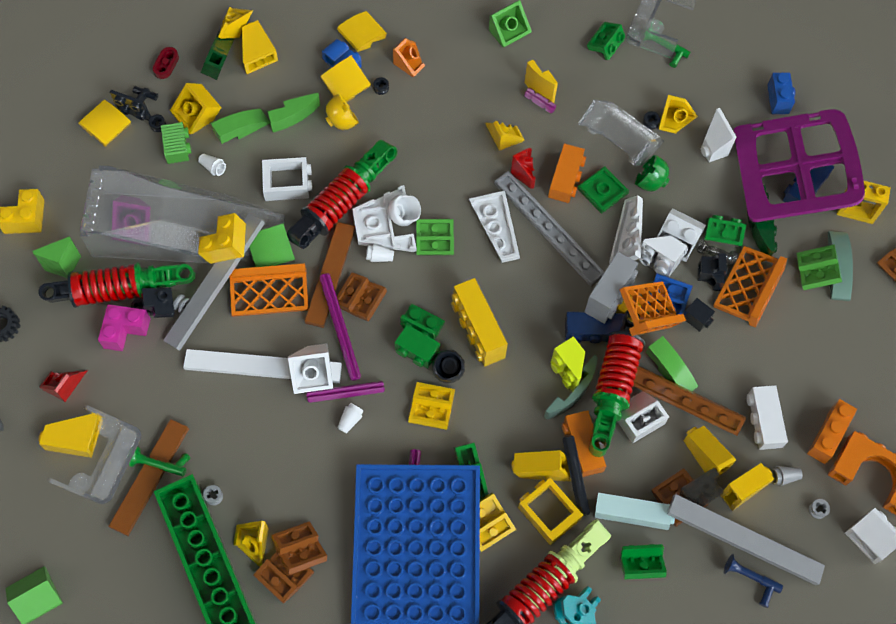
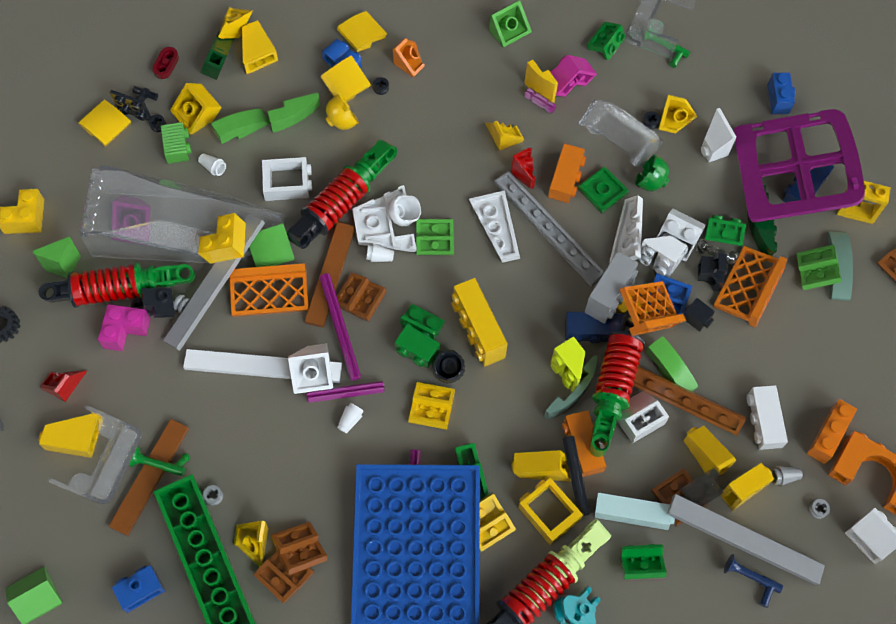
none -> blue brick [112,565,166,613]
none -> dark pink brick [550,55,597,97]

